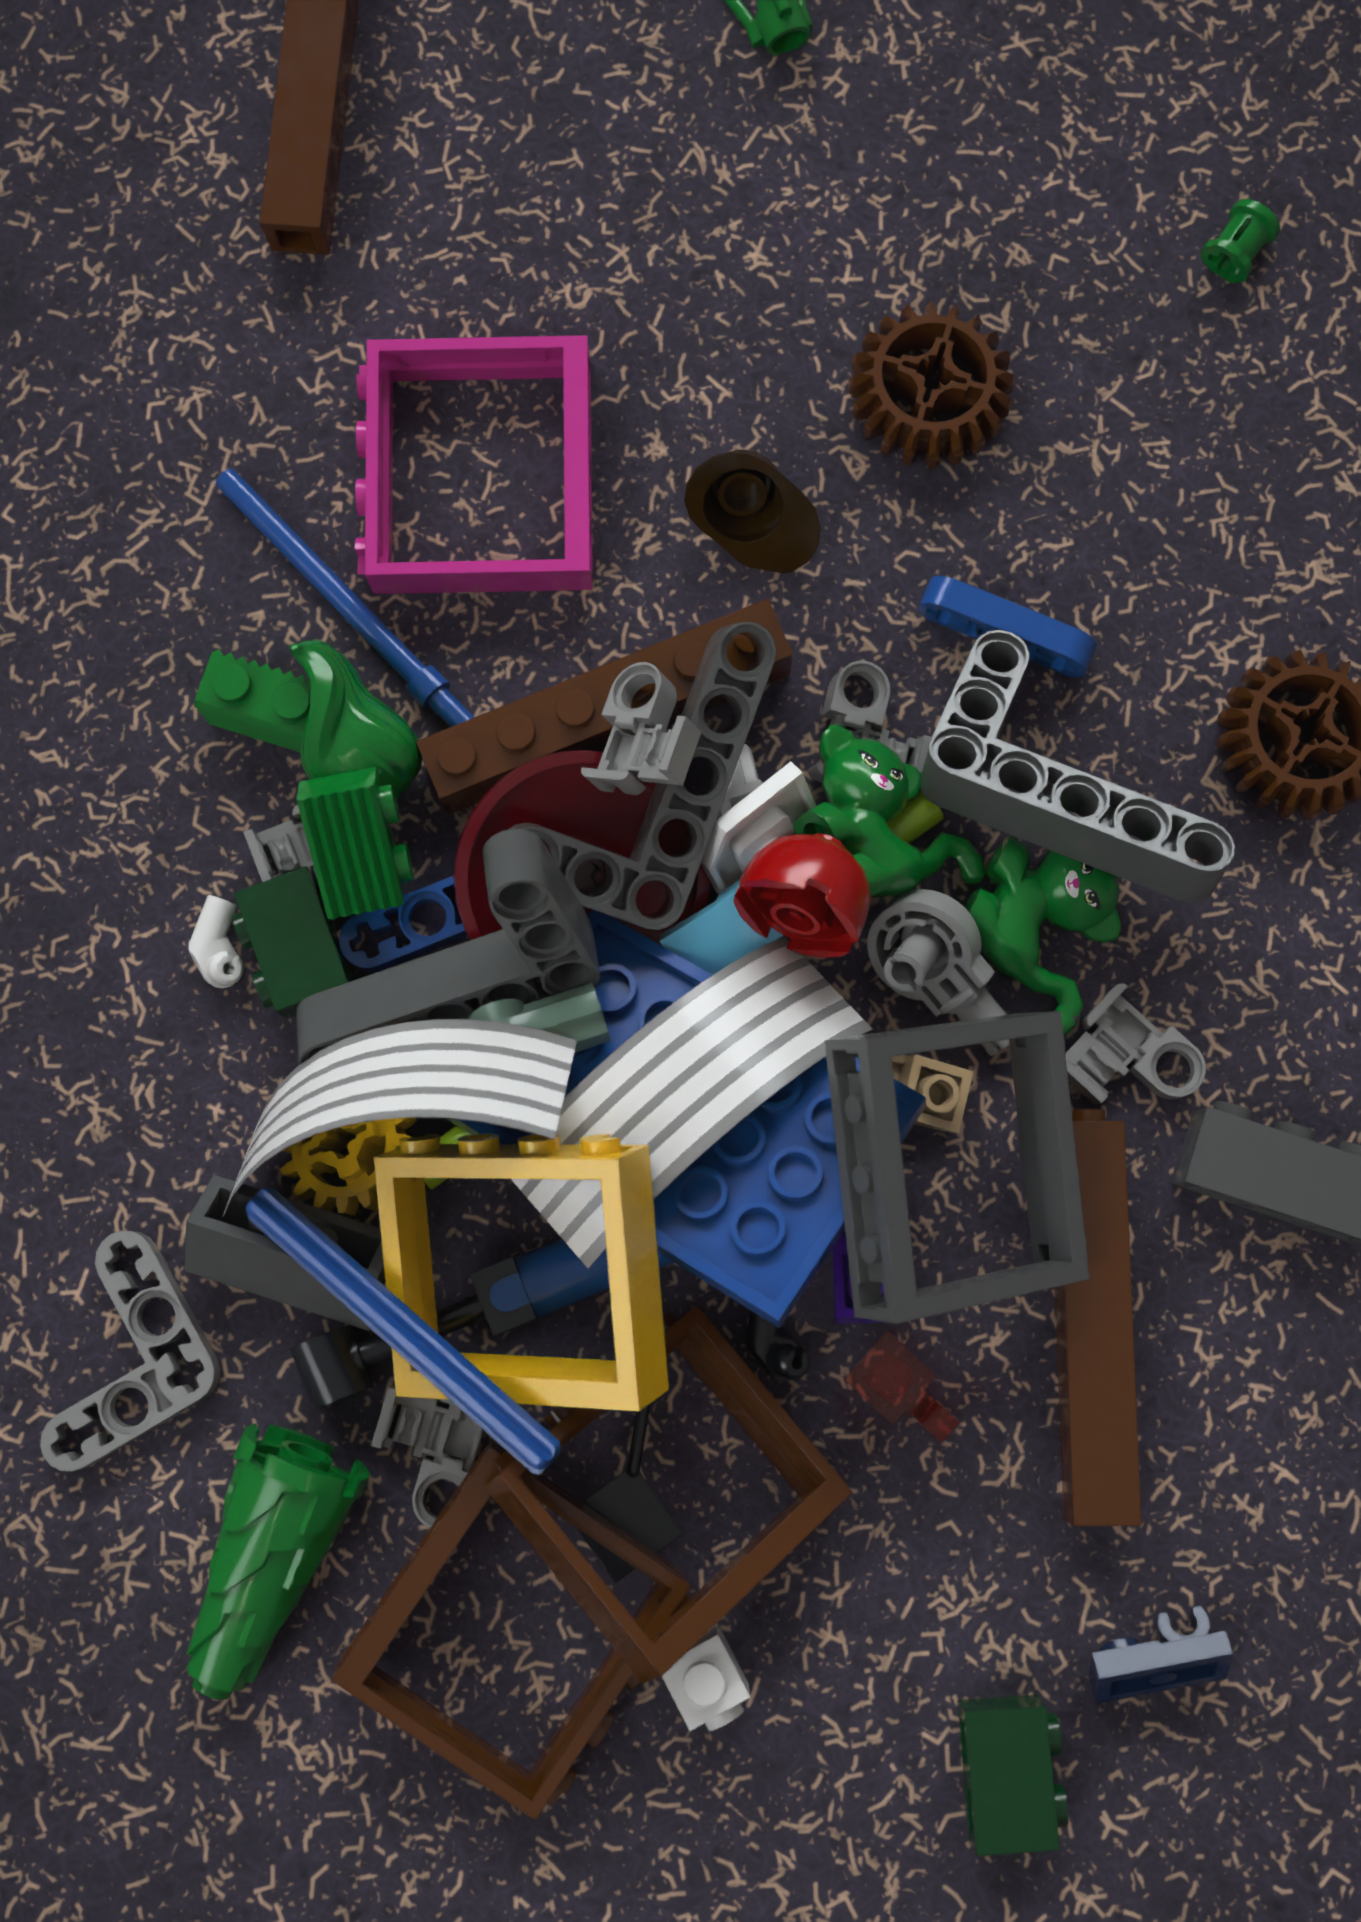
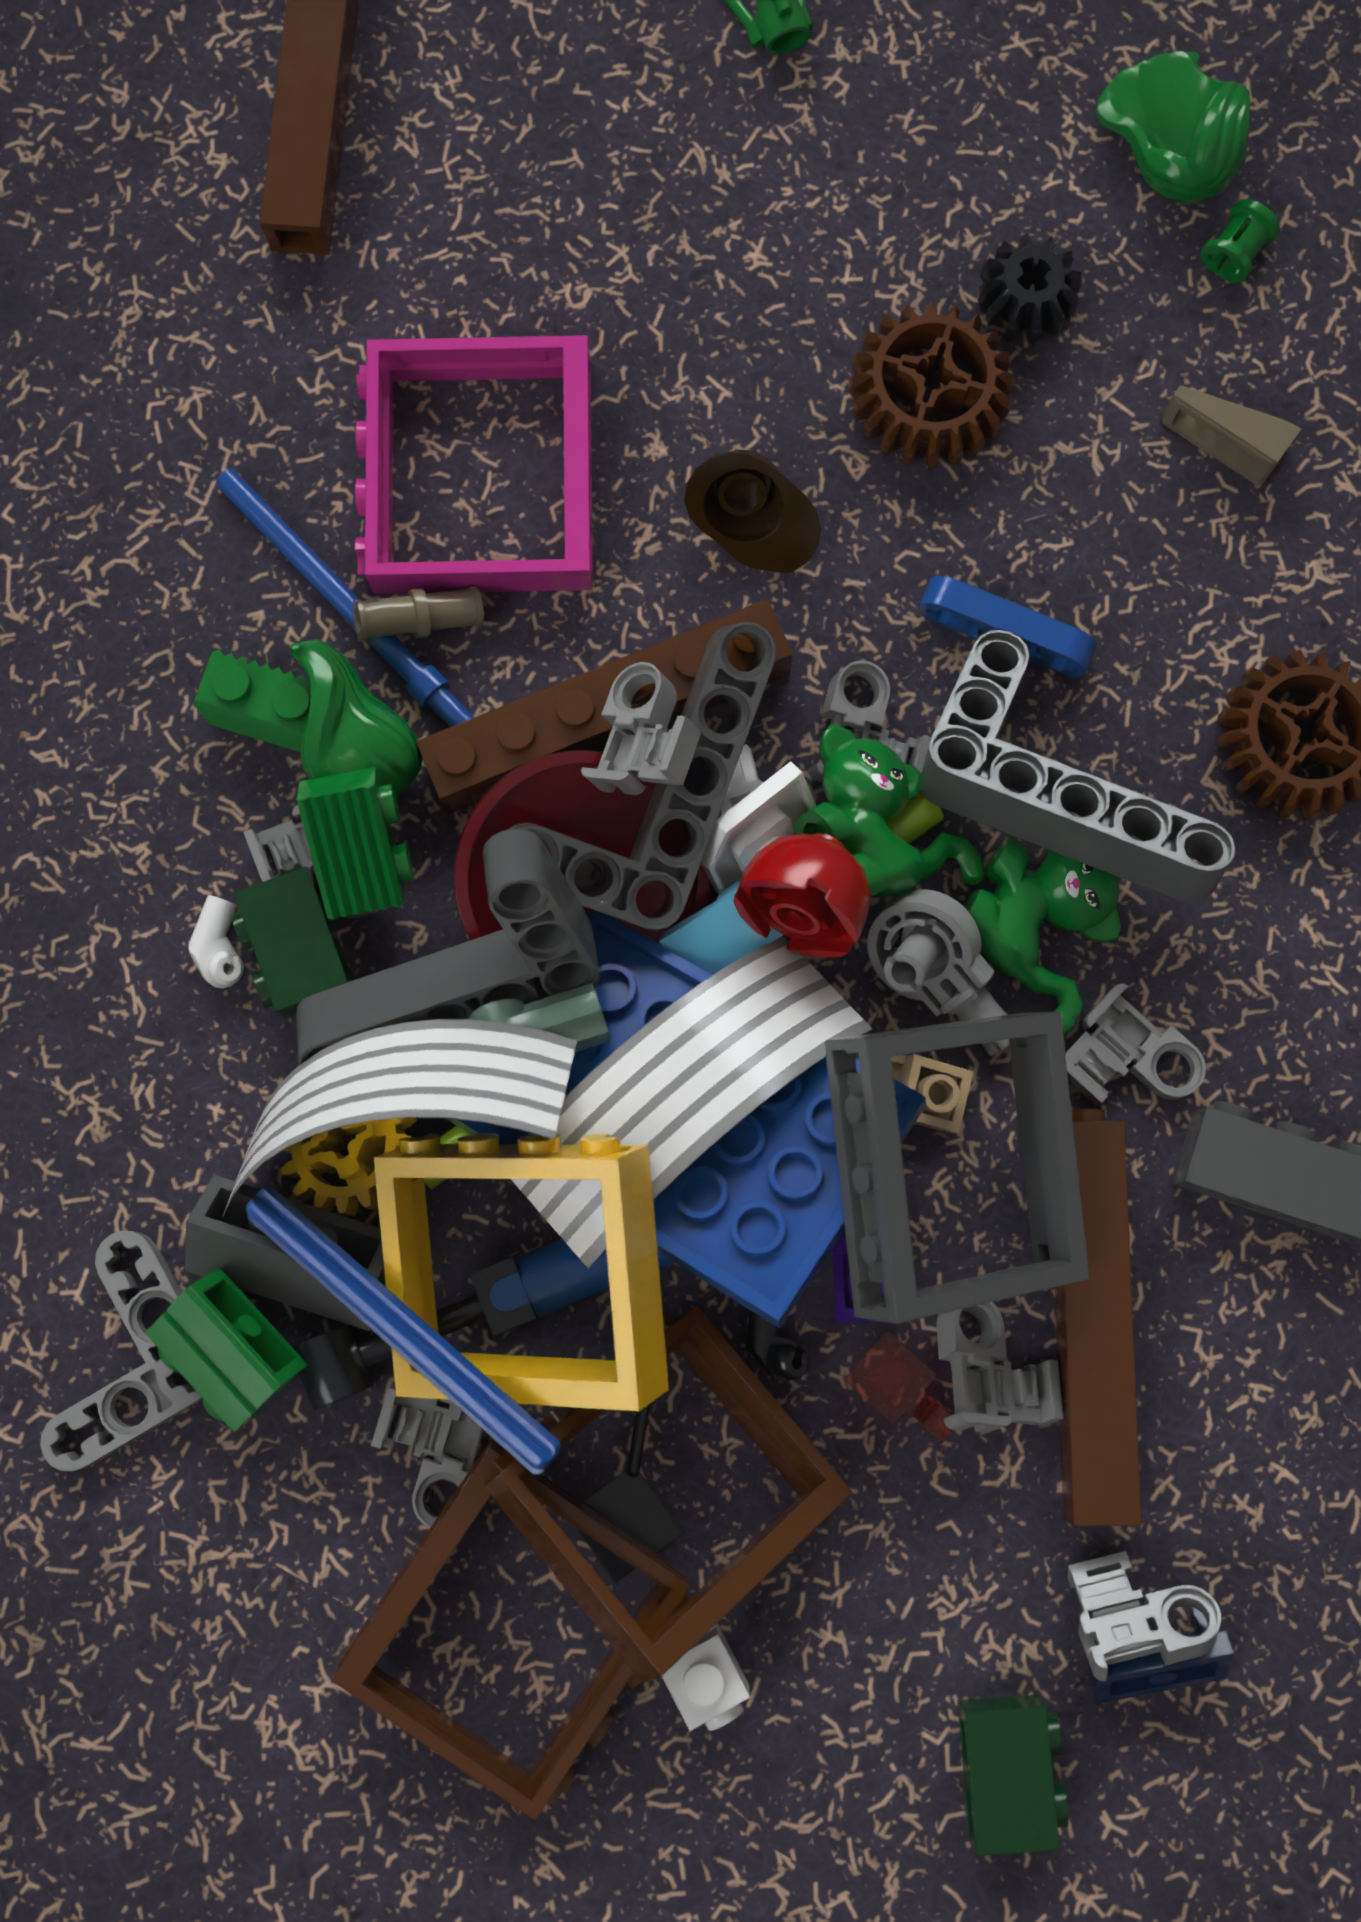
green cone [186,1423,370,1700] -> none
blue beam [339,875,468,972] -> none
none -> green brick [145,1267,308,1432]
none -> dark tan pin [353,586,484,641]
none -> light grey piece [937,1302,1064,1433]
none -> black gear [977,233,1082,344]
none -> light grey piece [1067,1551,1221,1681]
none -> green piece [1095,51,1251,205]
none -> dark tan slope [1161,385,1301,486]

